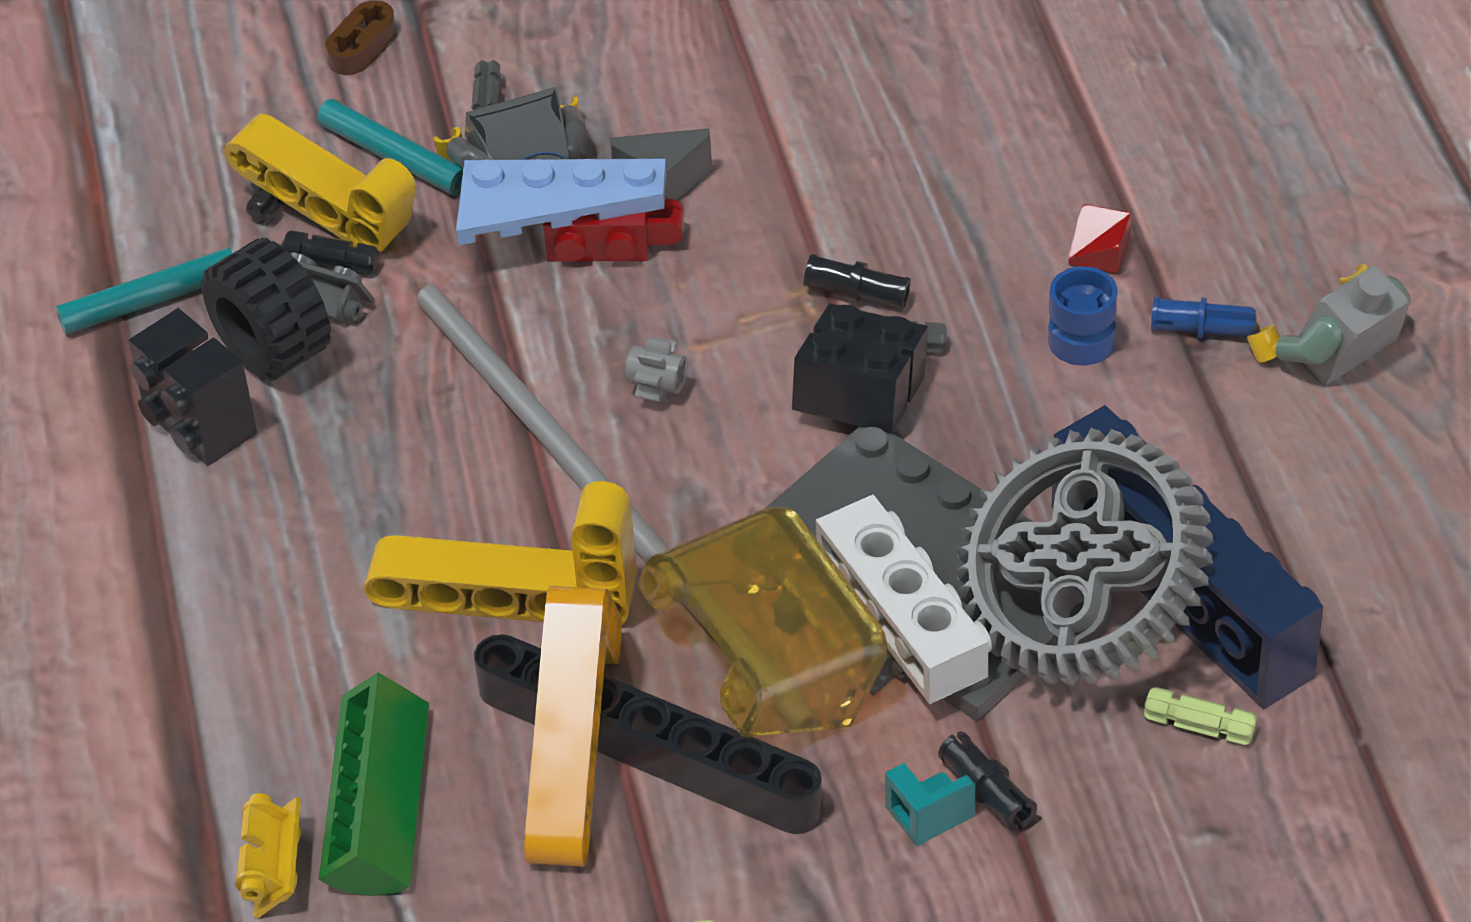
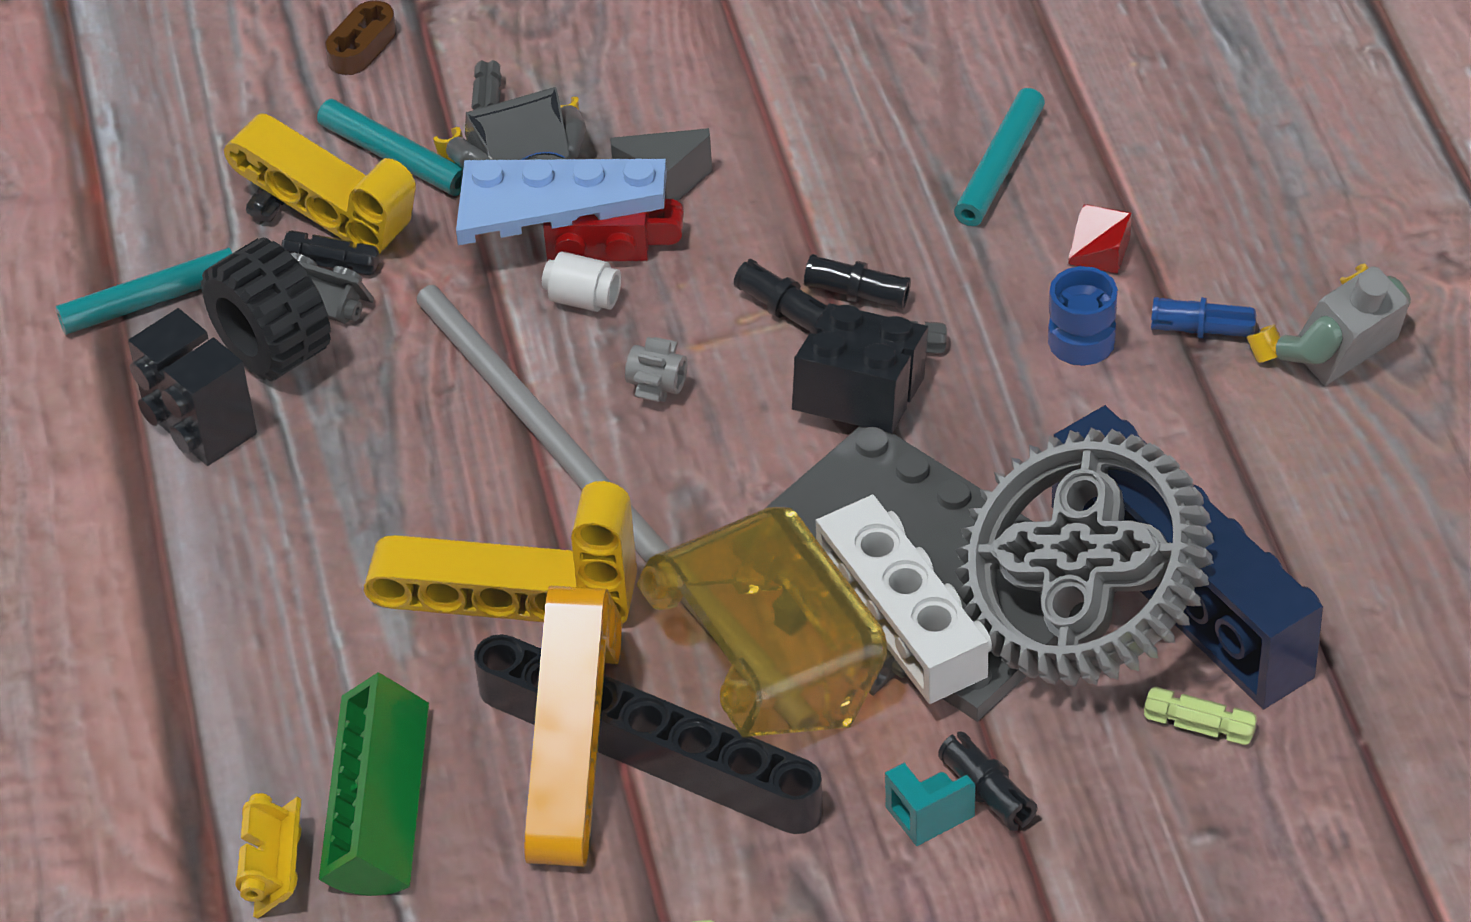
none -> white brick [542,252,621,312]
none -> black pin [733,259,827,333]
none -> teal piece [954,88,1045,226]

